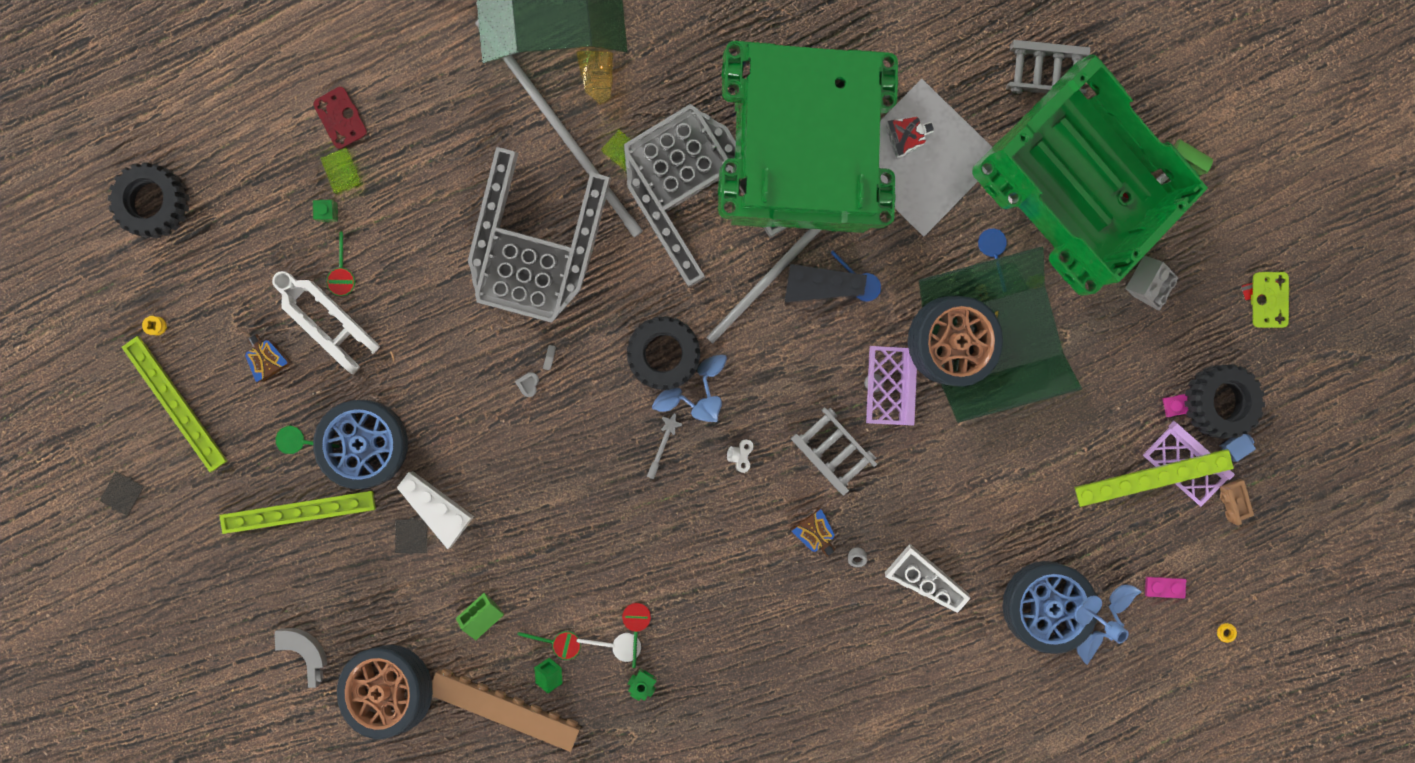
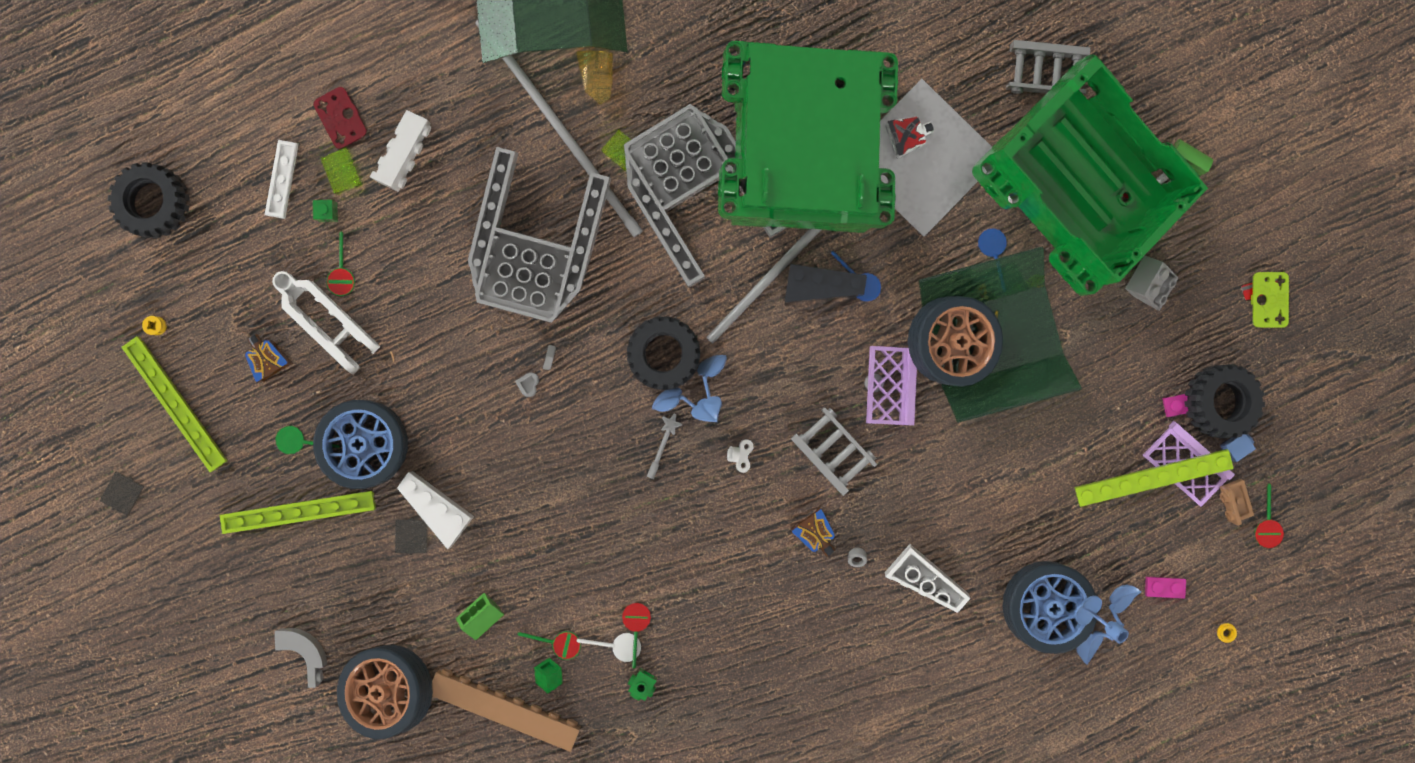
none -> white tile [265,140,299,219]
none -> white wedge [370,110,431,192]
none -> red piece [1255,483,1284,548]

